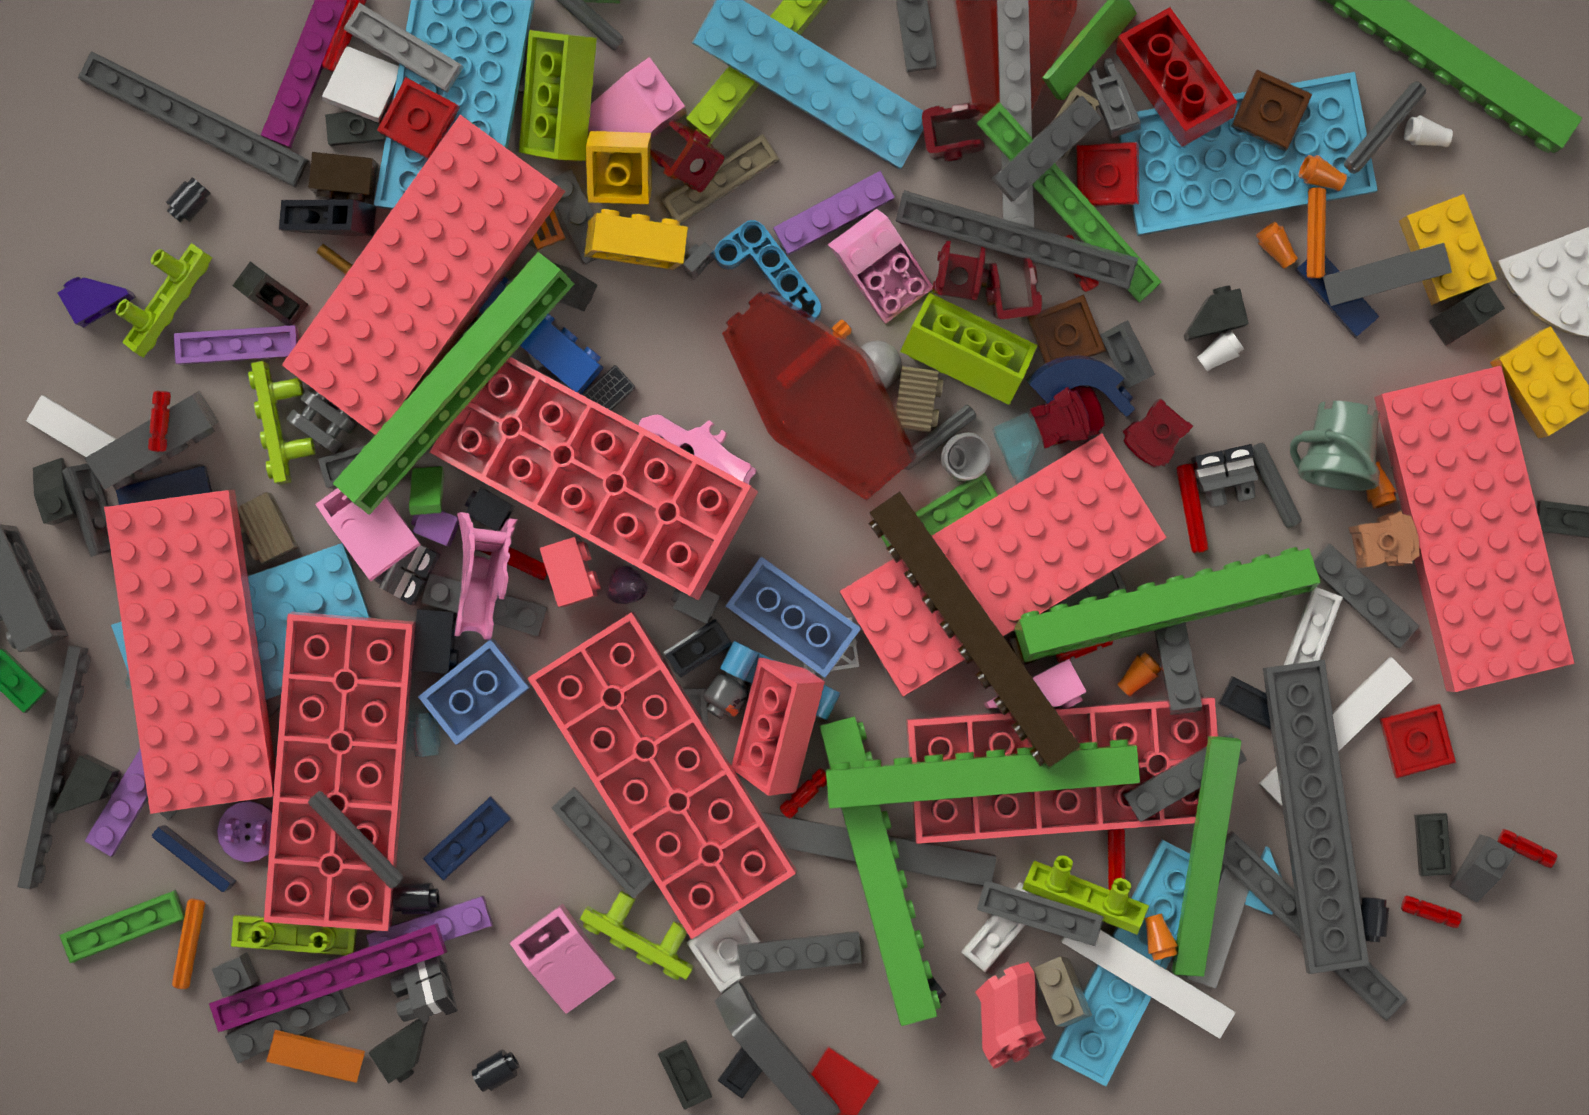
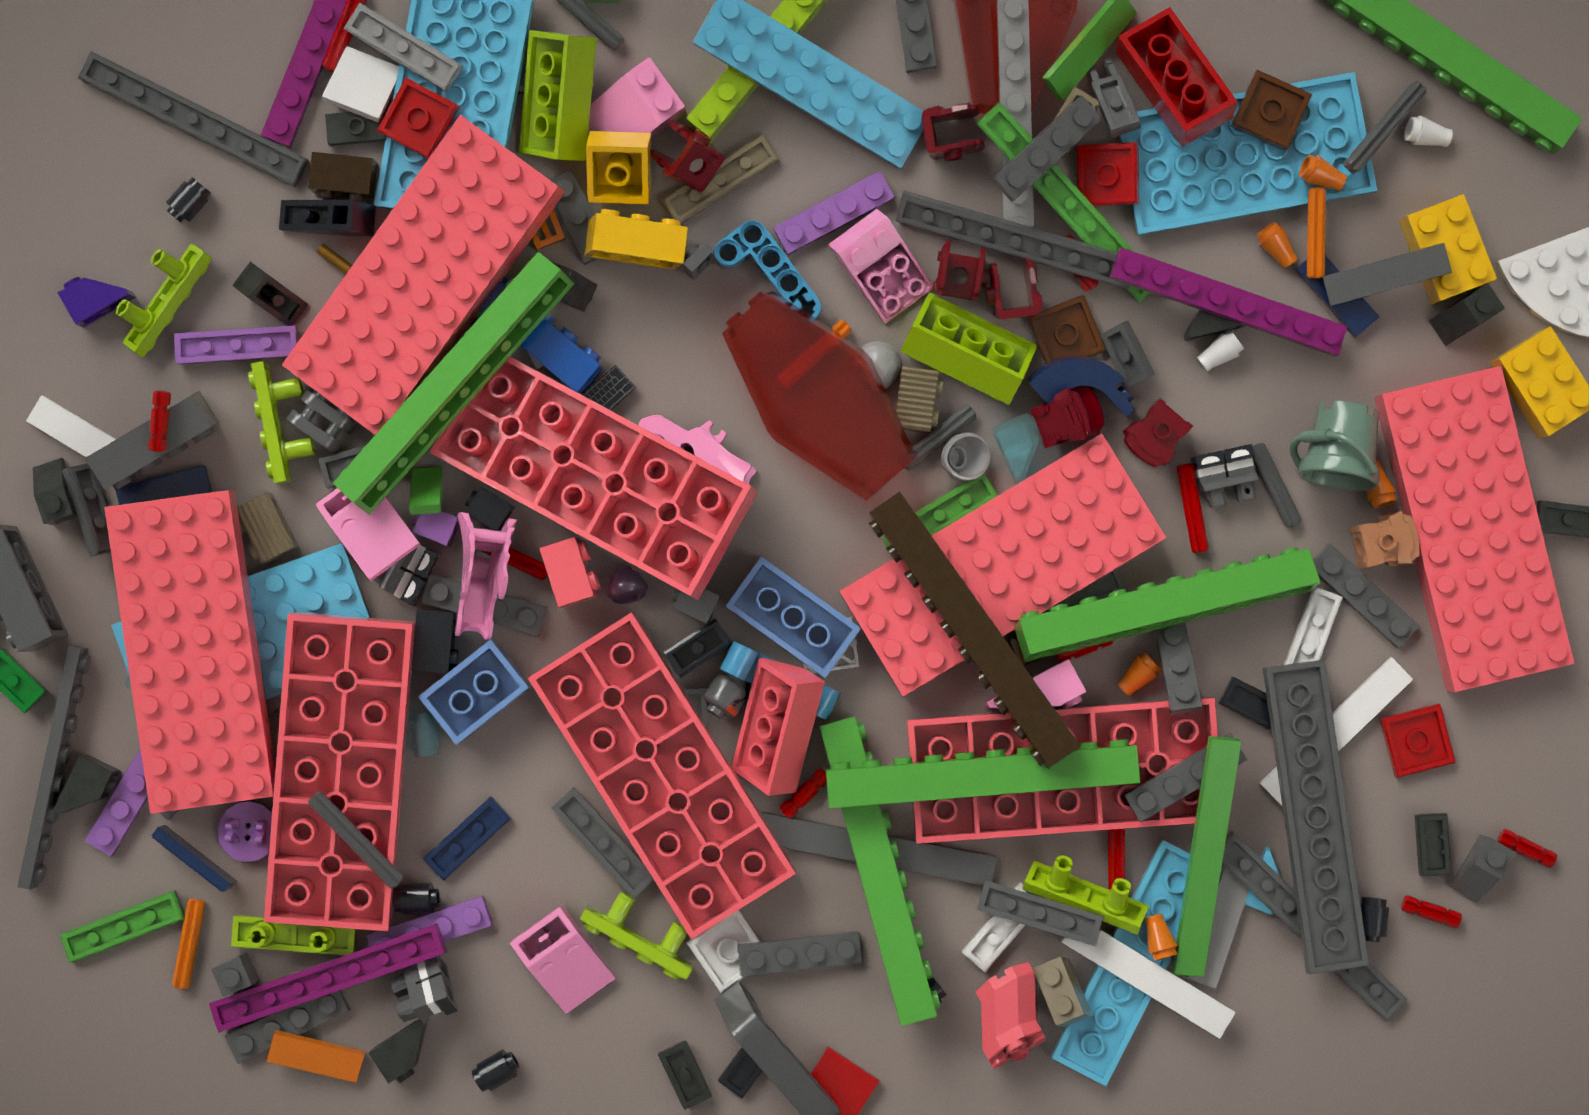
none -> magenta plate [1110,247,1347,357]

